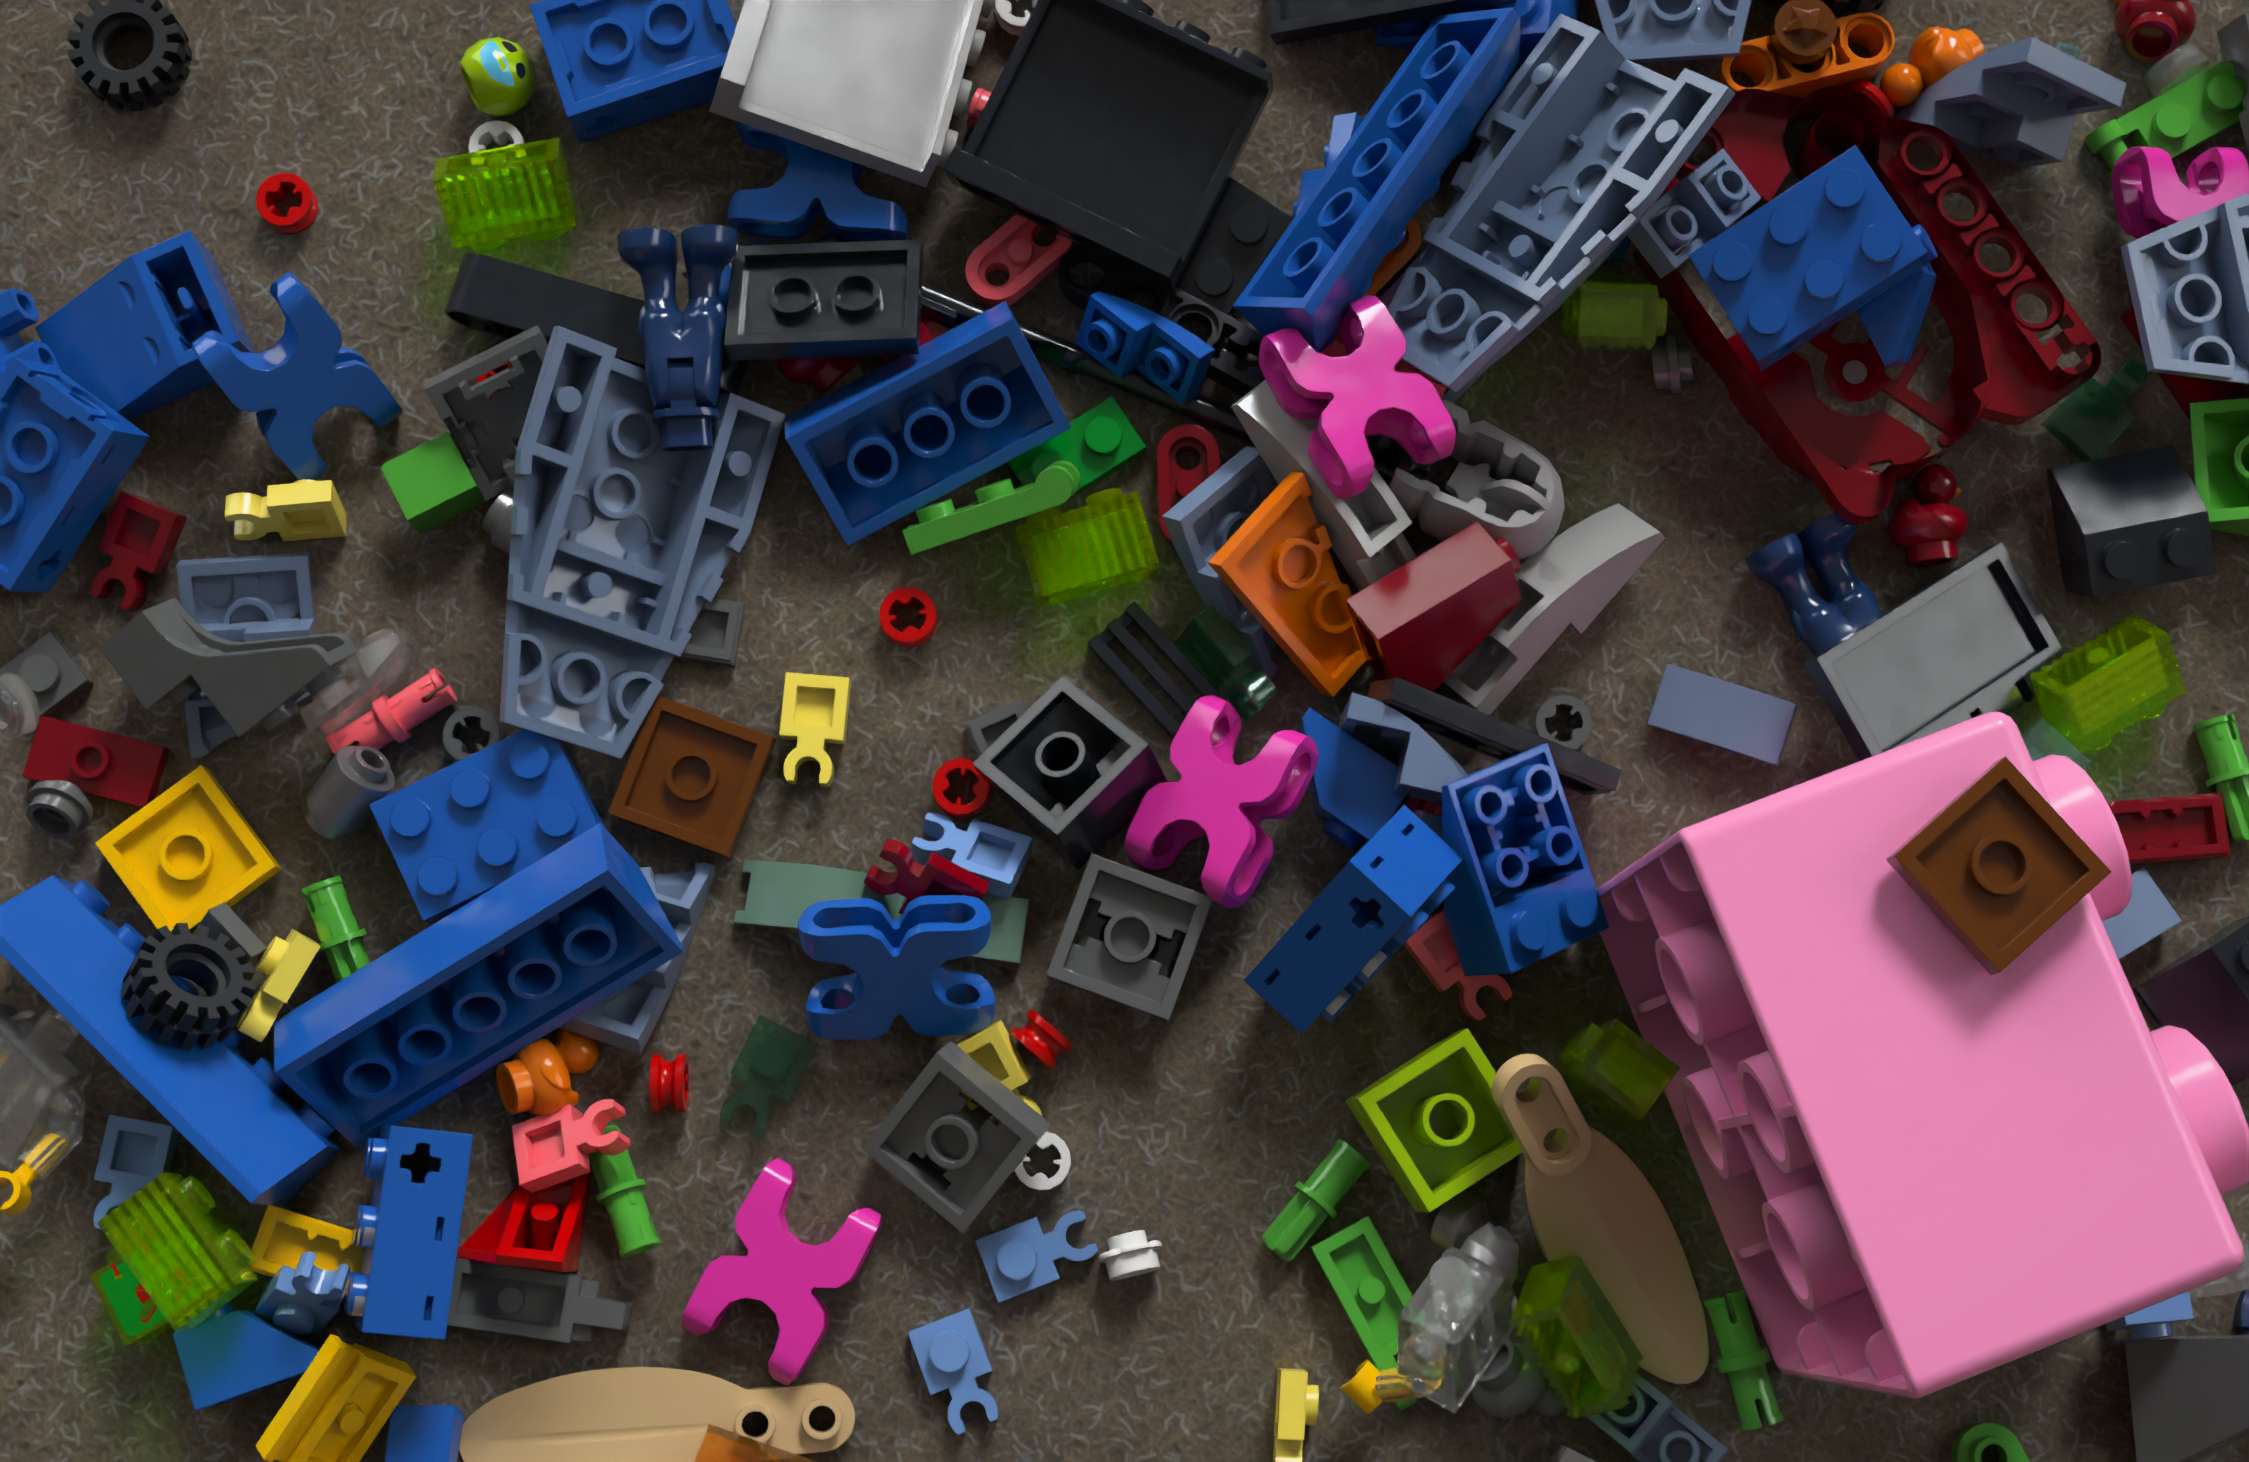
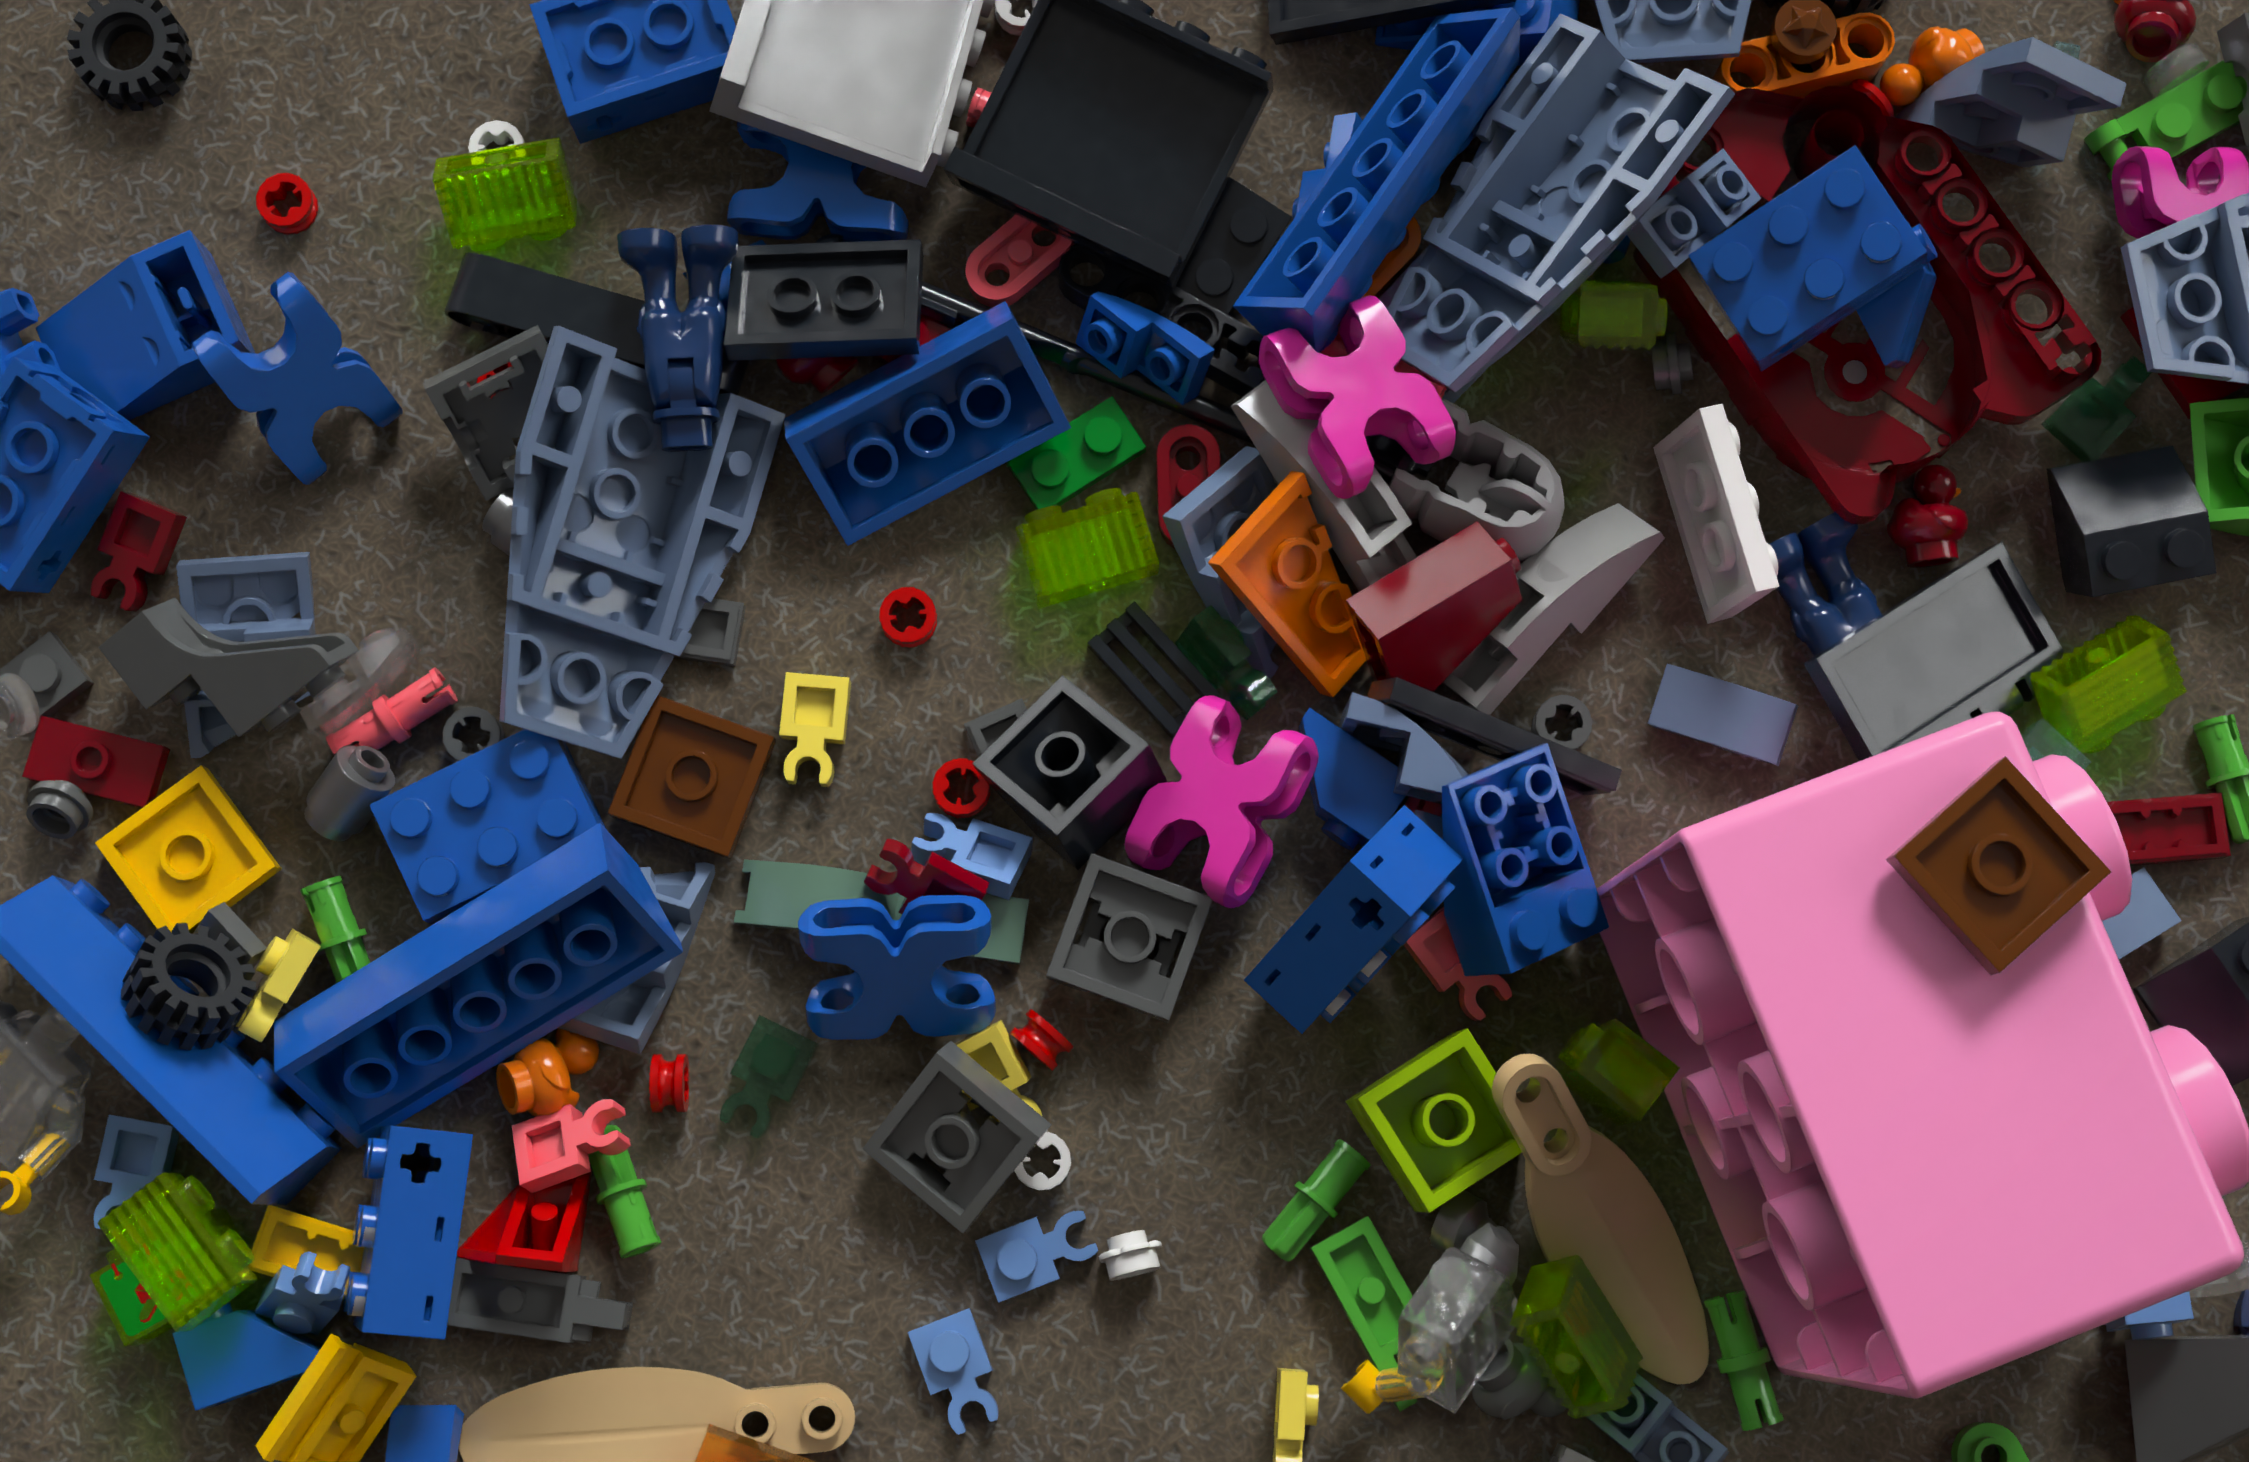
light yellow plate [225,479,347,542] -> none
bright green panel [382,431,486,534] -> none
lime piece [459,37,537,117] -> none
dark pink piece [682,1158,882,1387] -> none
bright green plate [902,460,1081,555] -> none
none -> white plate [1653,403,1779,624]

